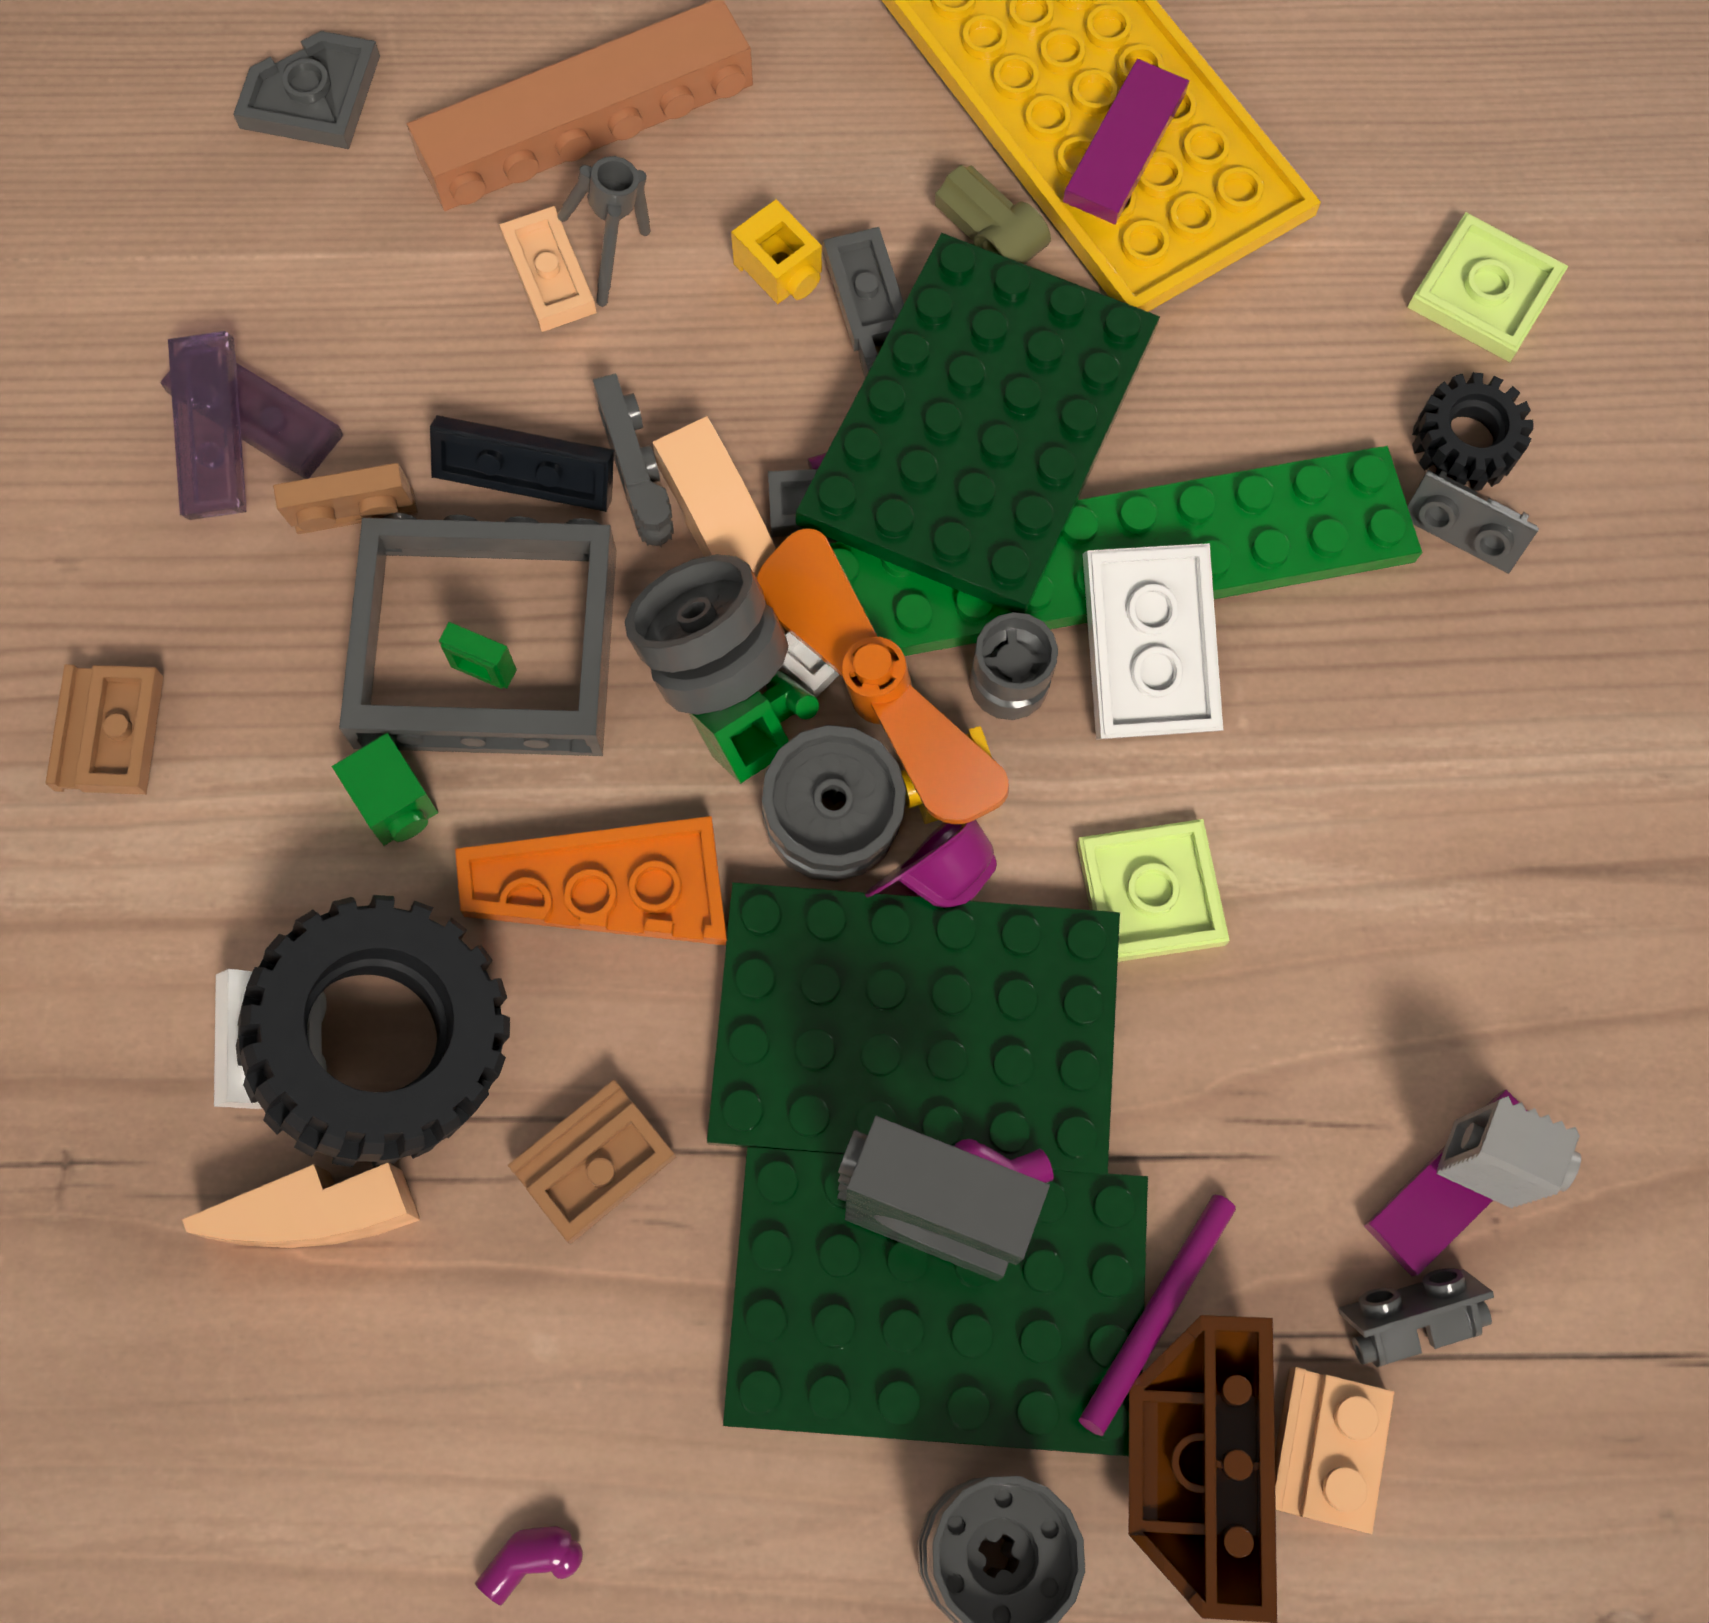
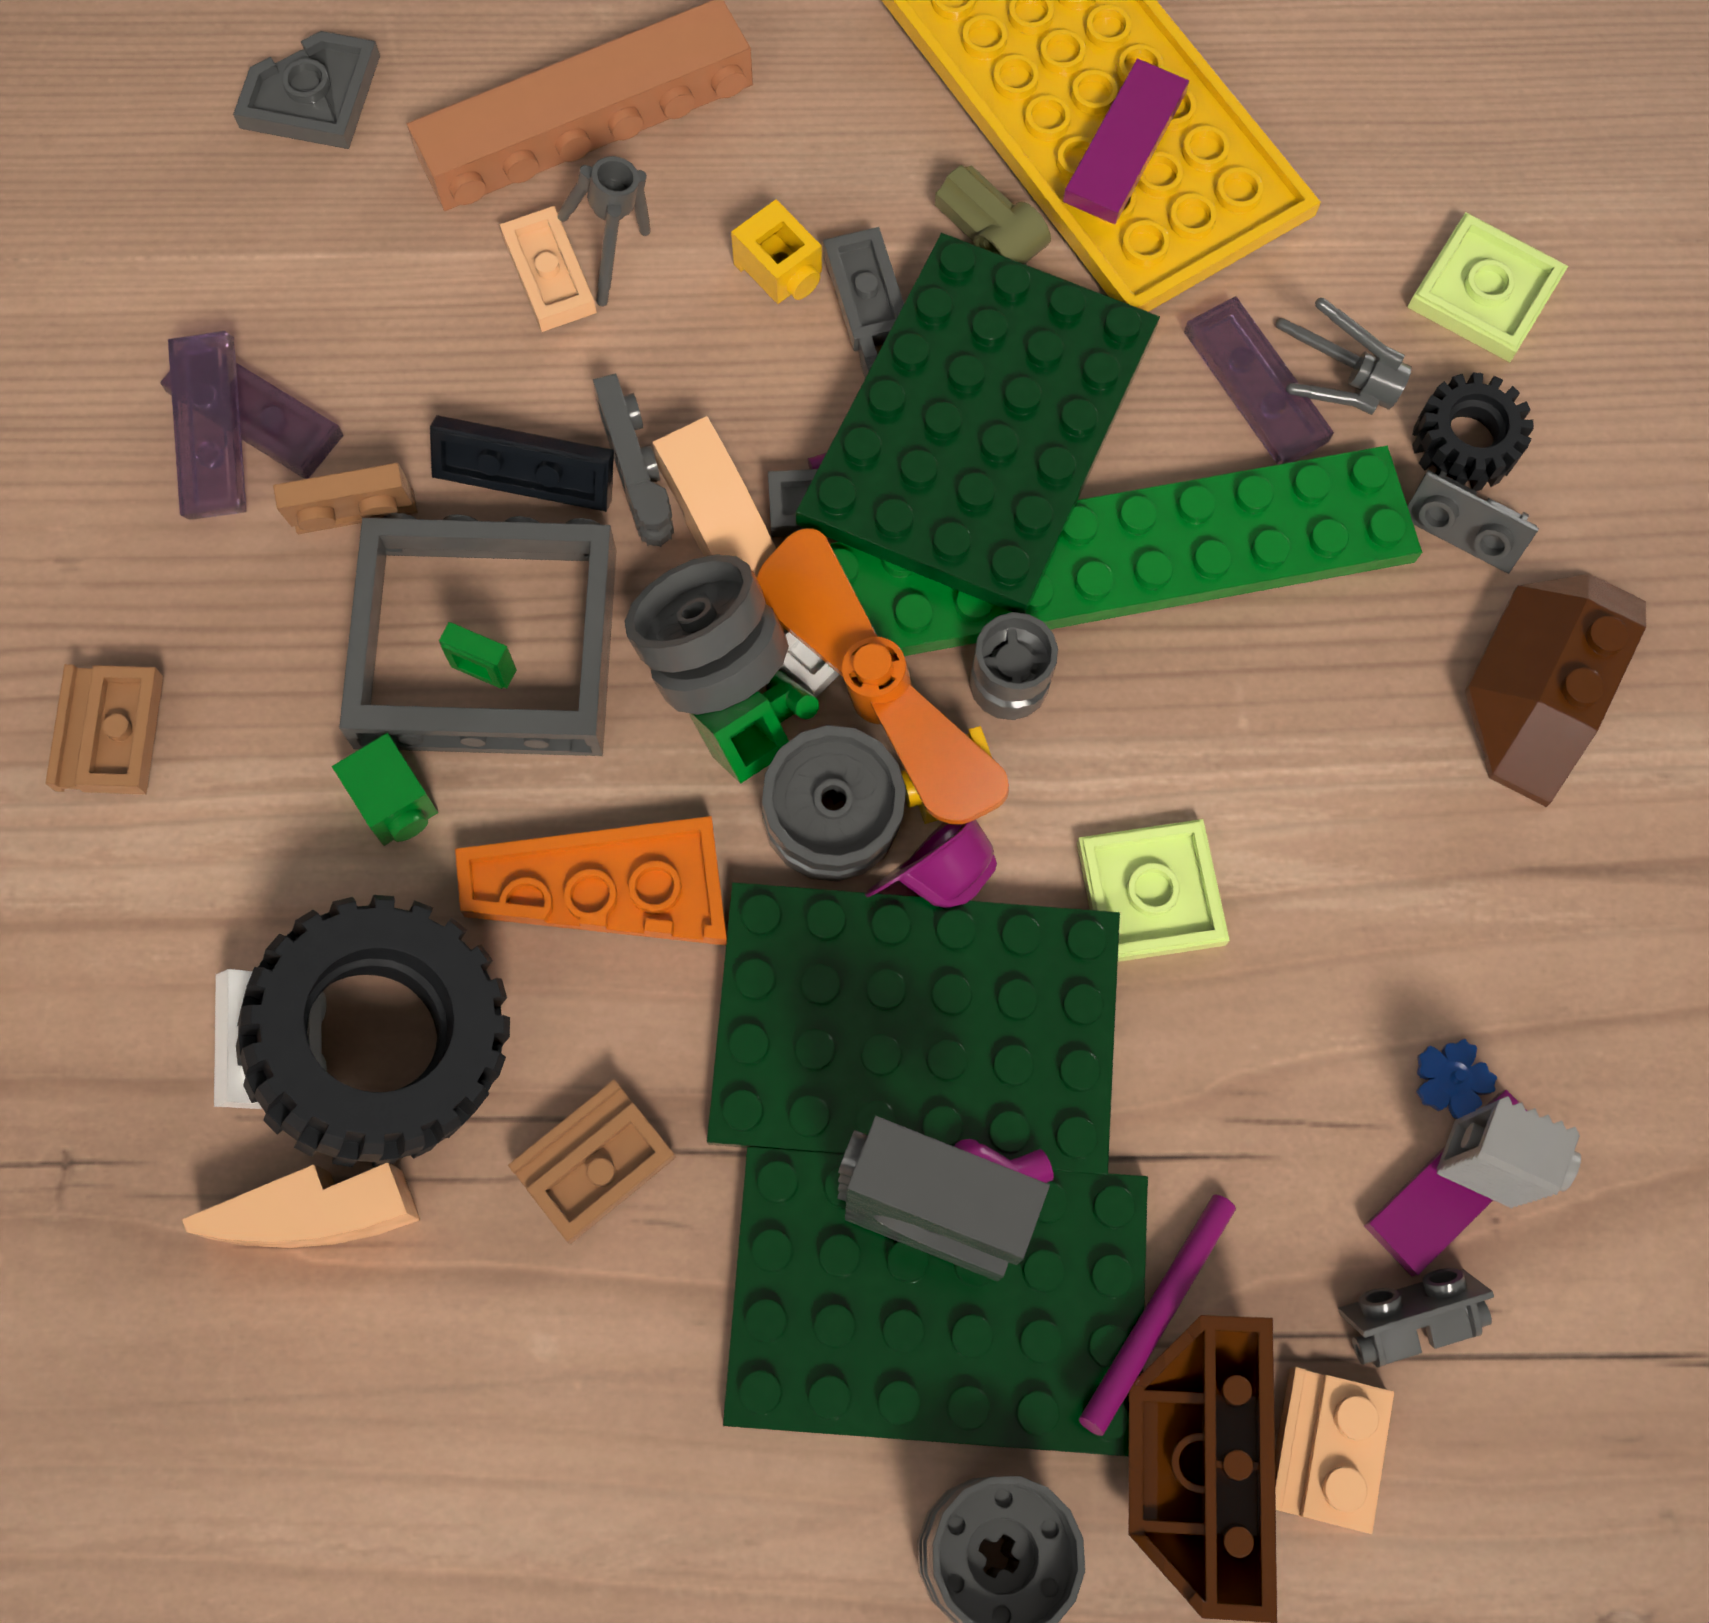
magenta arm [475,1526,583,1606] -> none
white tile [1083,543,1223,740] -> none
none -> tile [1184,296,1334,465]
none -> dark grey plant [1276,298,1412,415]
none -> blue plant [1416,1039,1497,1120]
none -> reddish brown wedge [1465,574,1646,807]

